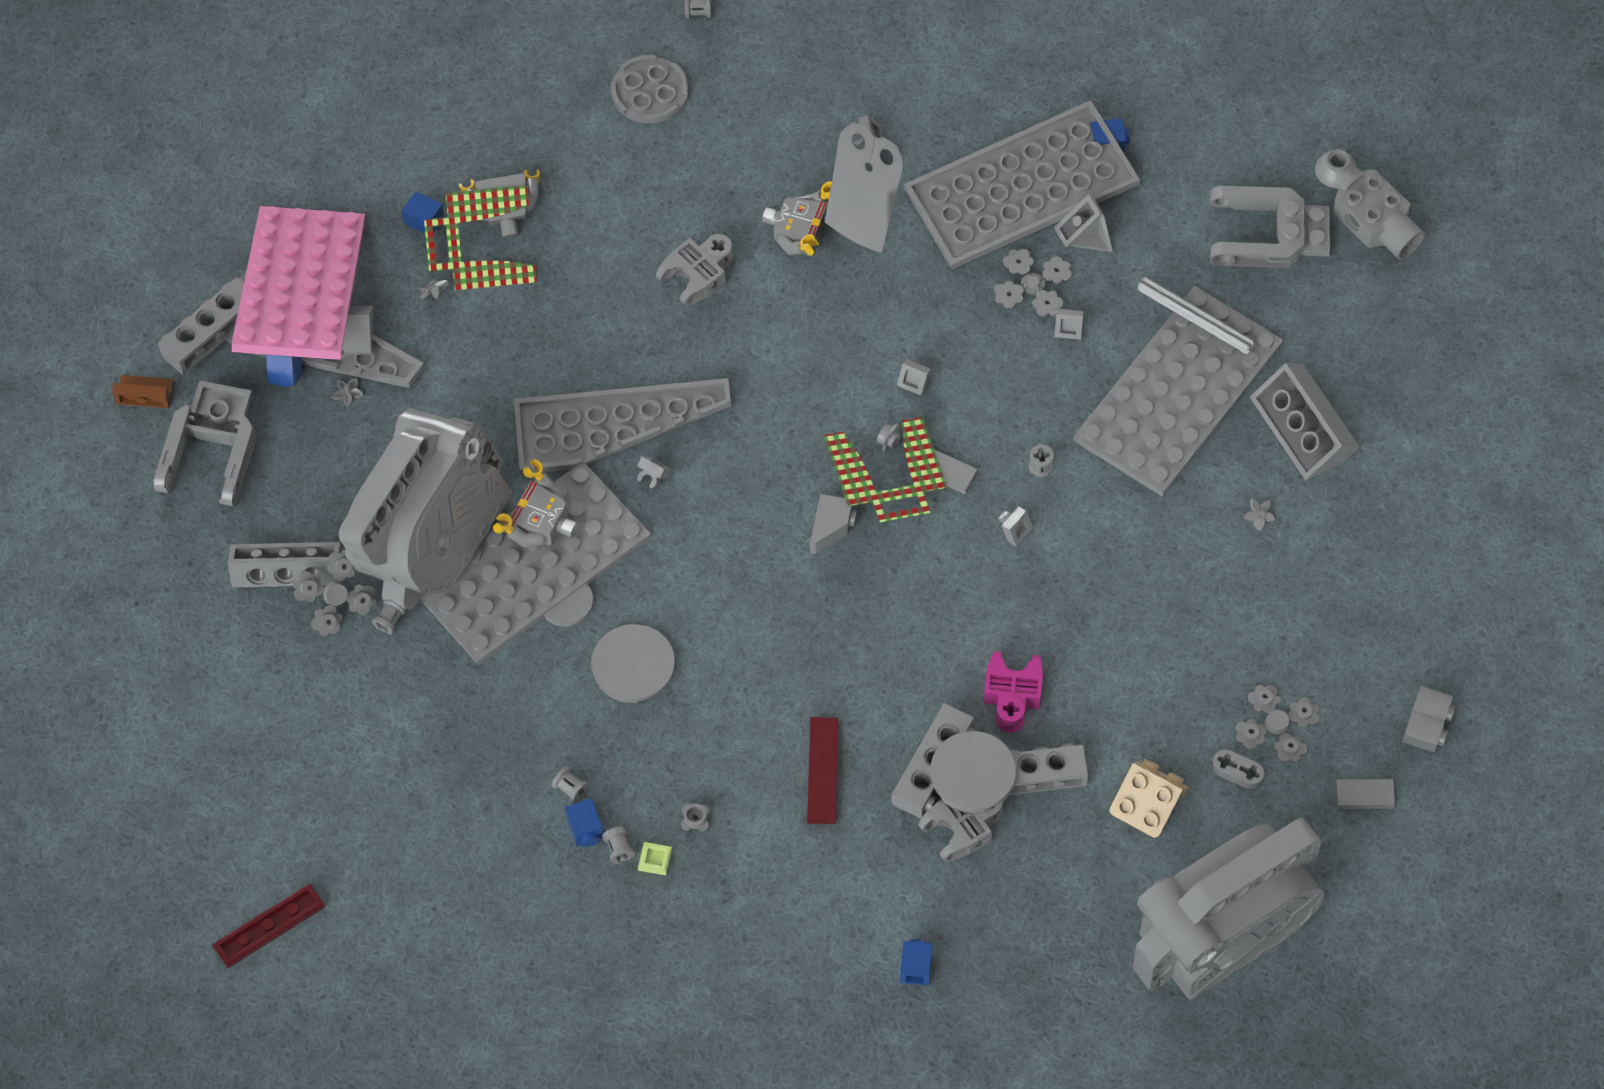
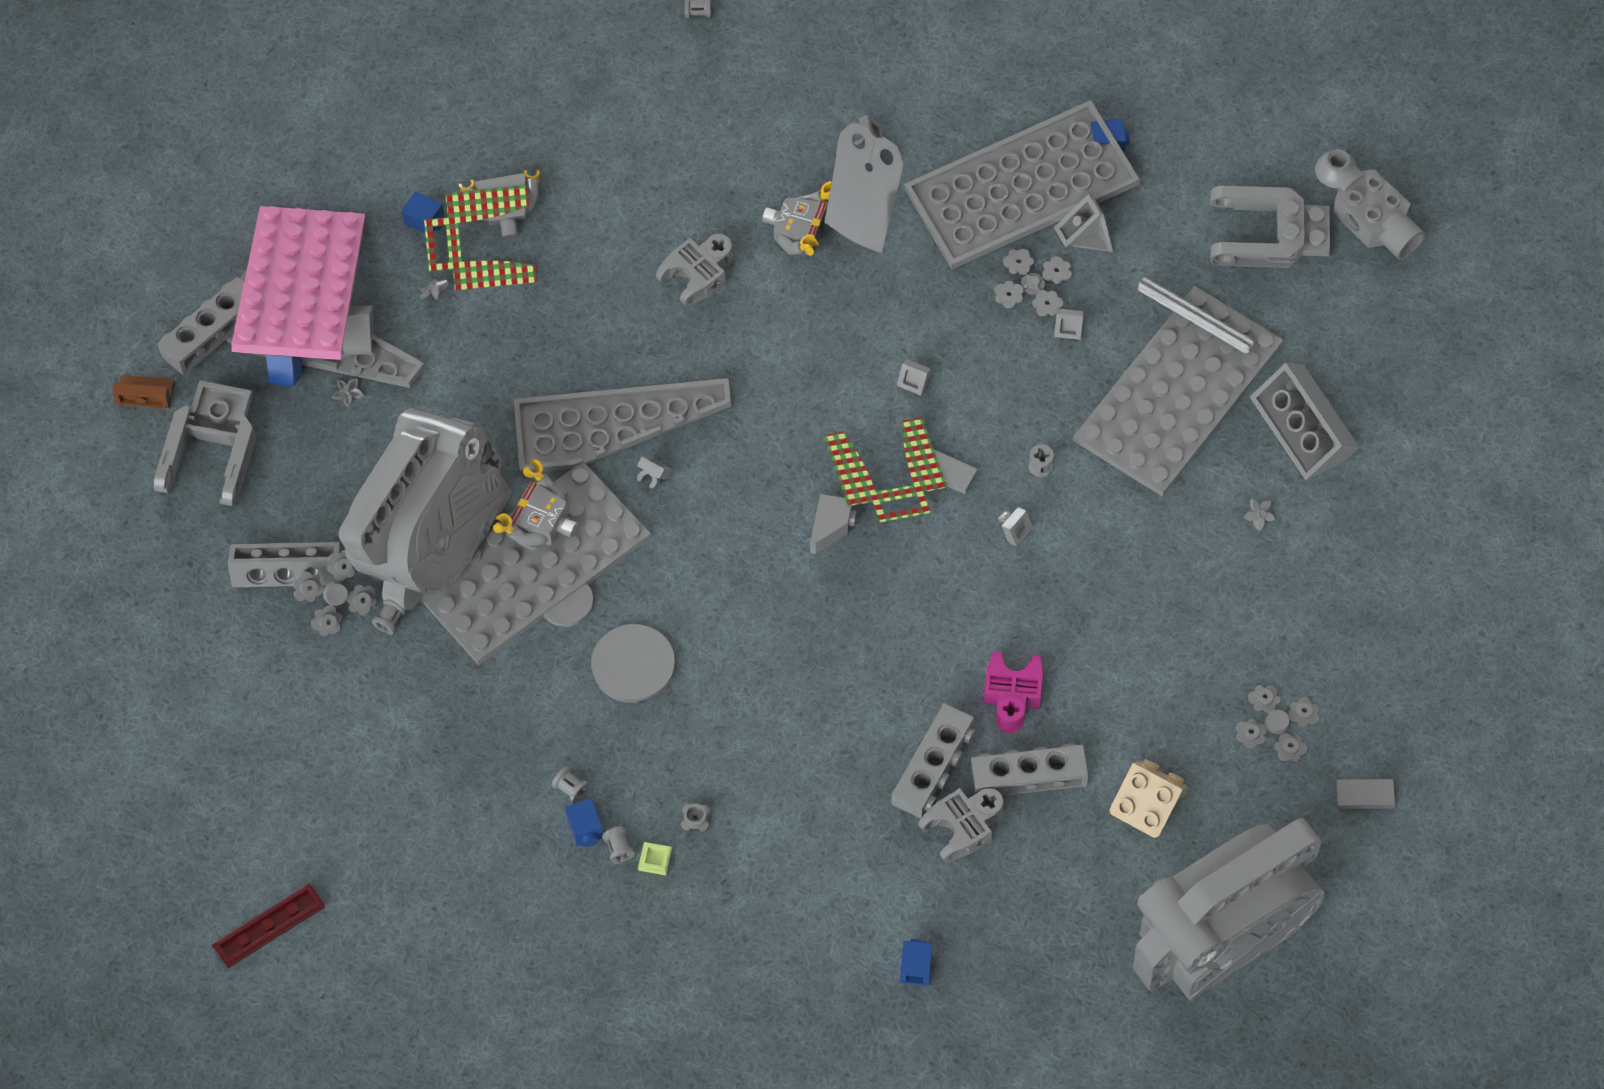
light grey tile [611,55,688,123] -> none
dark red tile [807,717,838,824] -> none
light grey plate [877,423,901,453] -> none
light grey tile [930,731,1016,813] -> none
light grey beam [1212,750,1264,789] -> none
light grey brick [1402,686,1456,753] -> none

